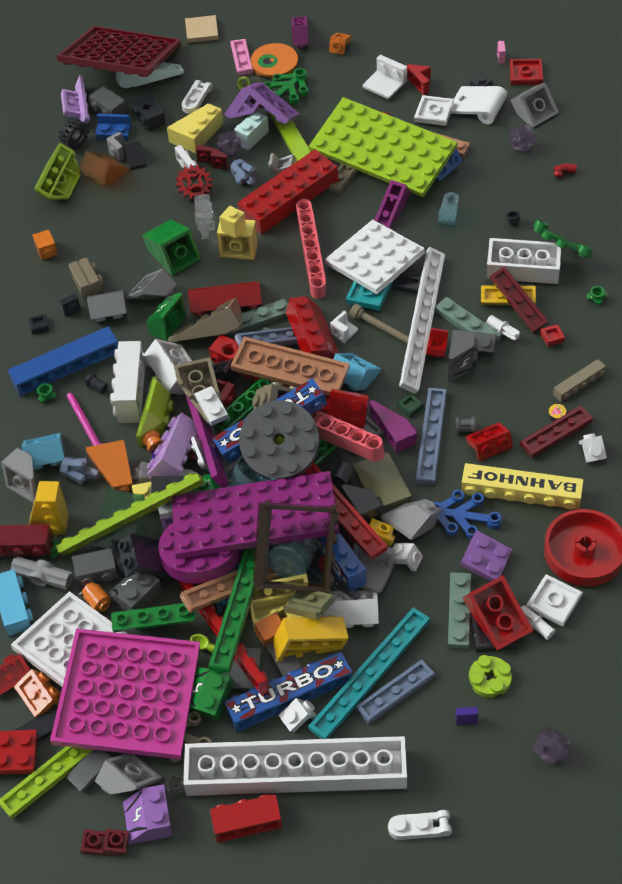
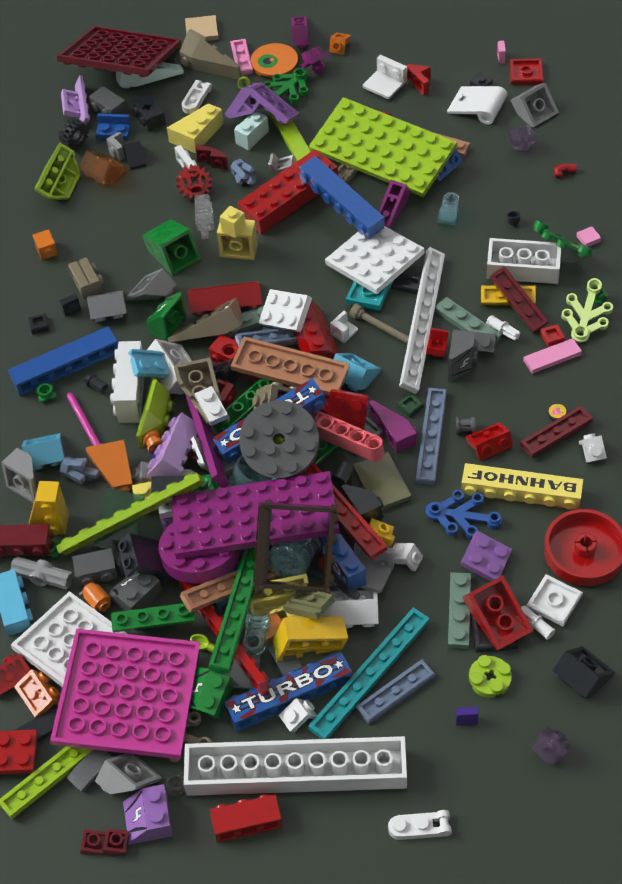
clear purple brick [216,131,241,157] -> none
coral beam [296,199,326,299] -> none
light grey slope [381,499,441,540] -> none
white plate [414,95,454,126] -> none
dark tan piece [553,359,606,402] -> none
none -> medium azure plate [128,349,169,378]
none -> dark tan wedge [180,29,241,80]
none -> clear light blue piece [243,612,271,655]
none -> white plate [258,289,312,333]
none -> blue brick [299,156,385,239]
none -> magenta hips [301,45,330,74]
none -> bright pink tile [523,338,582,374]
none -> black slope [553,646,615,698]
none -> yellowish green plant [561,278,613,343]
none -> bright pink tile [576,227,601,247]

